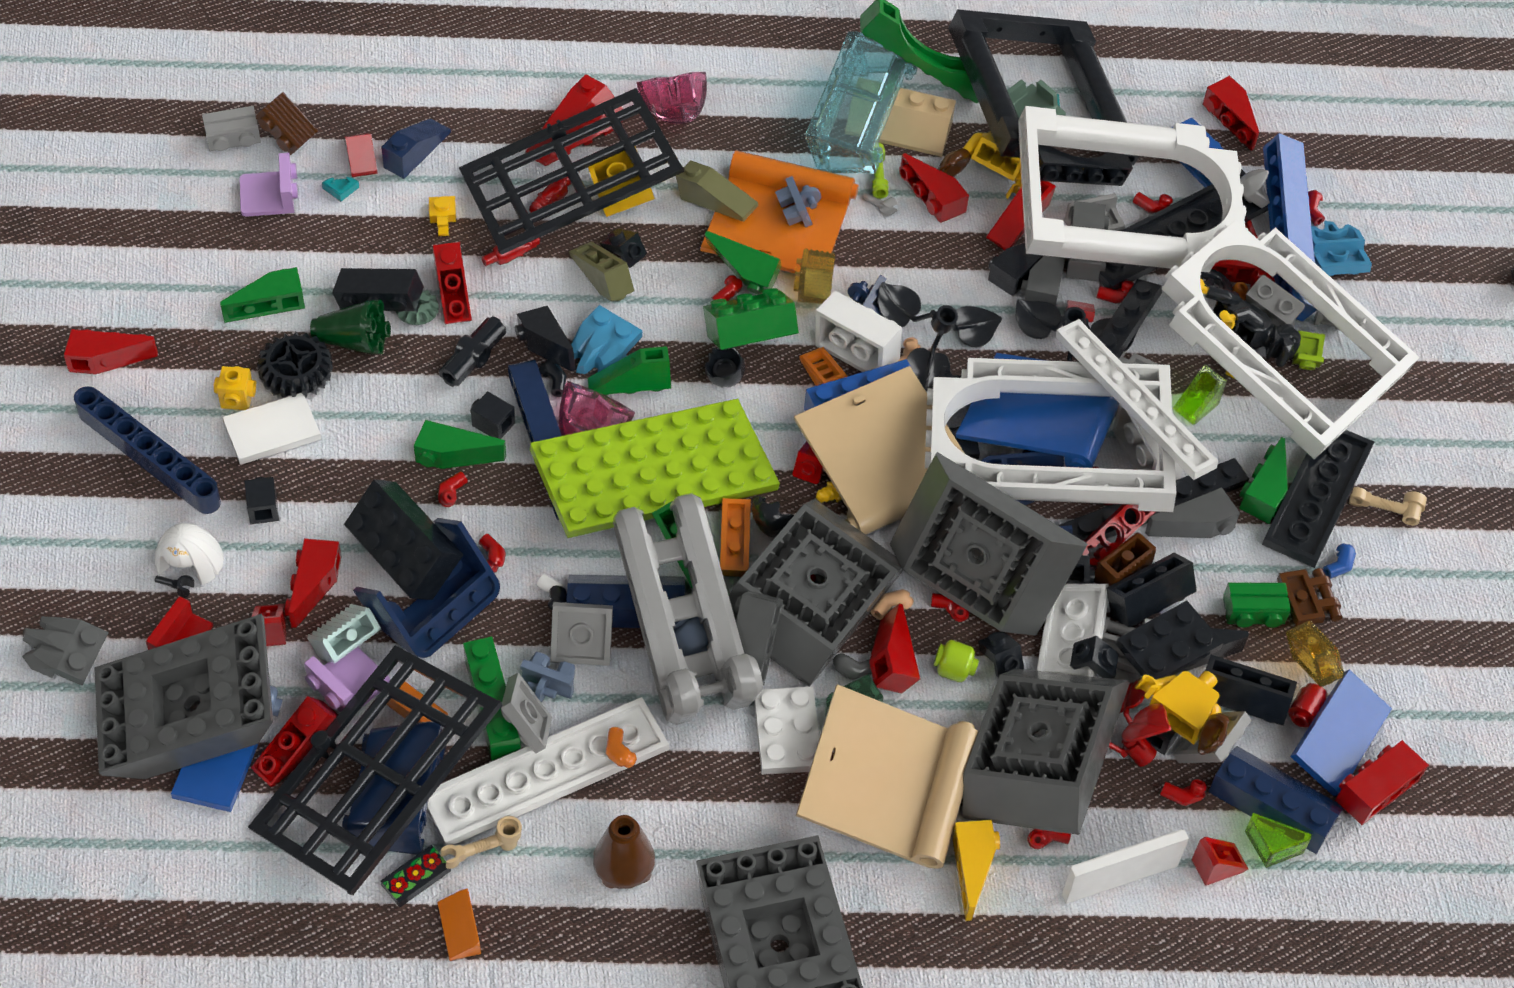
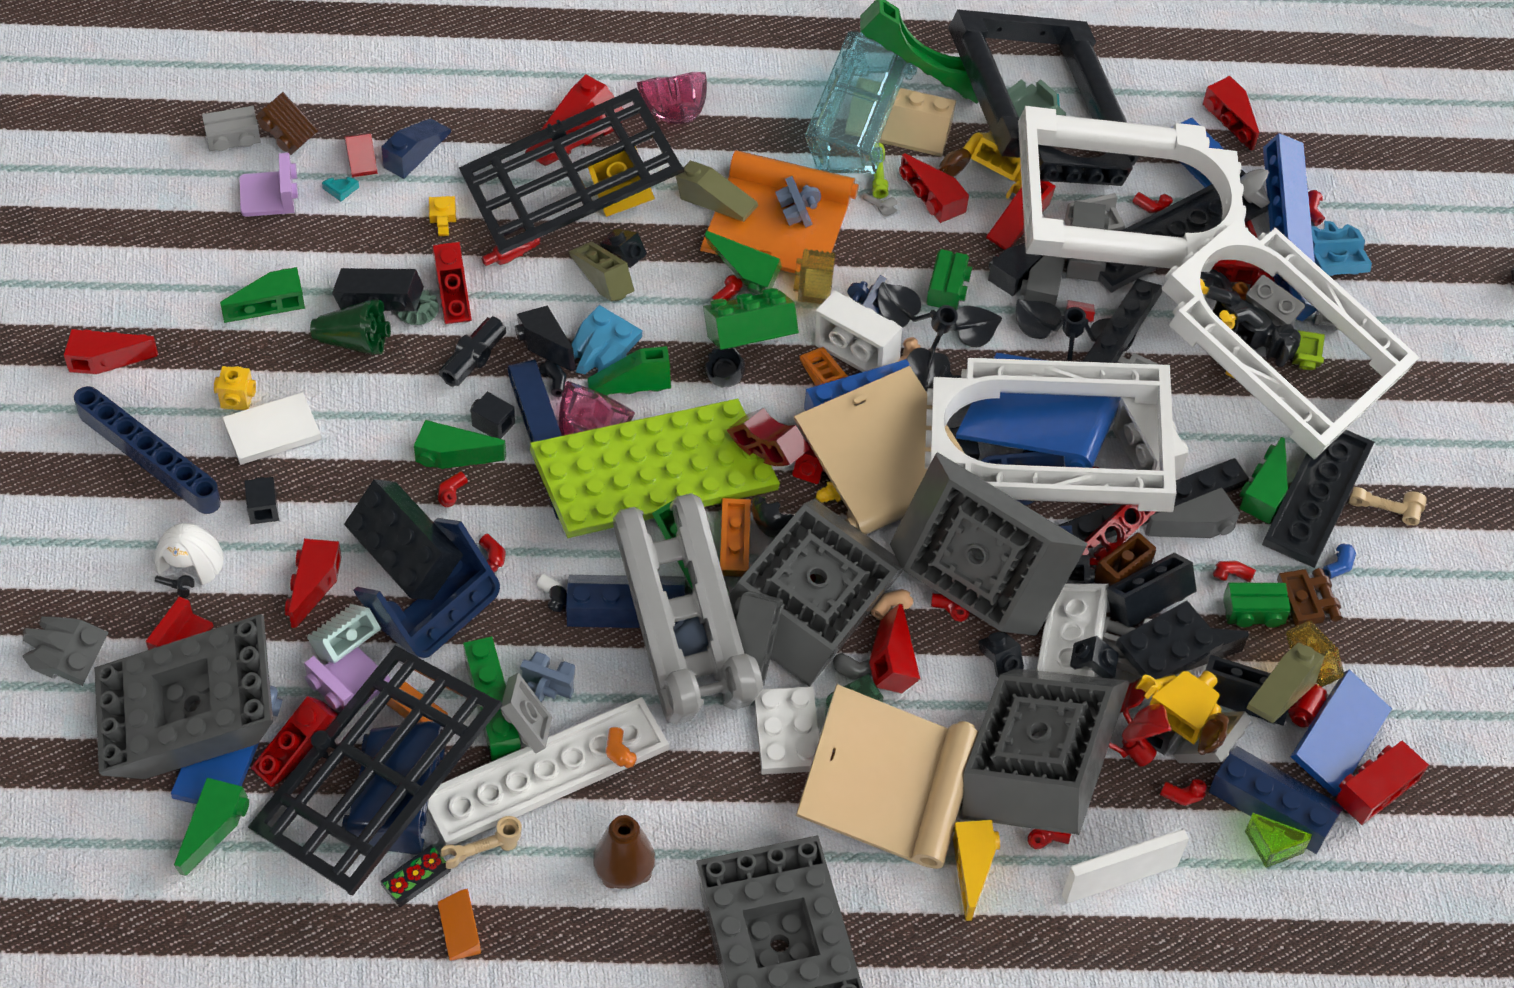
red slope [251,604,286,646] -> none
black gear [257,331,333,398] -> none
red piece [529,177,572,213] -> none
light grey plate [550,602,613,666] -> none
lime head [933,640,979,683] -> none
white plate [1056,319,1218,480] -> none
red arm [1096,281,1134,304] -> none
clear neon green slope [1172,364,1227,425] -> none
red slope [1191,837,1248,886] -> none
none -> green slope [174,778,250,876]
none -> dark red brick [727,408,810,466]
none -> green brick [926,249,973,310]
none -> red arm [1213,560,1256,583]
none -> olive slope [1247,642,1325,723]

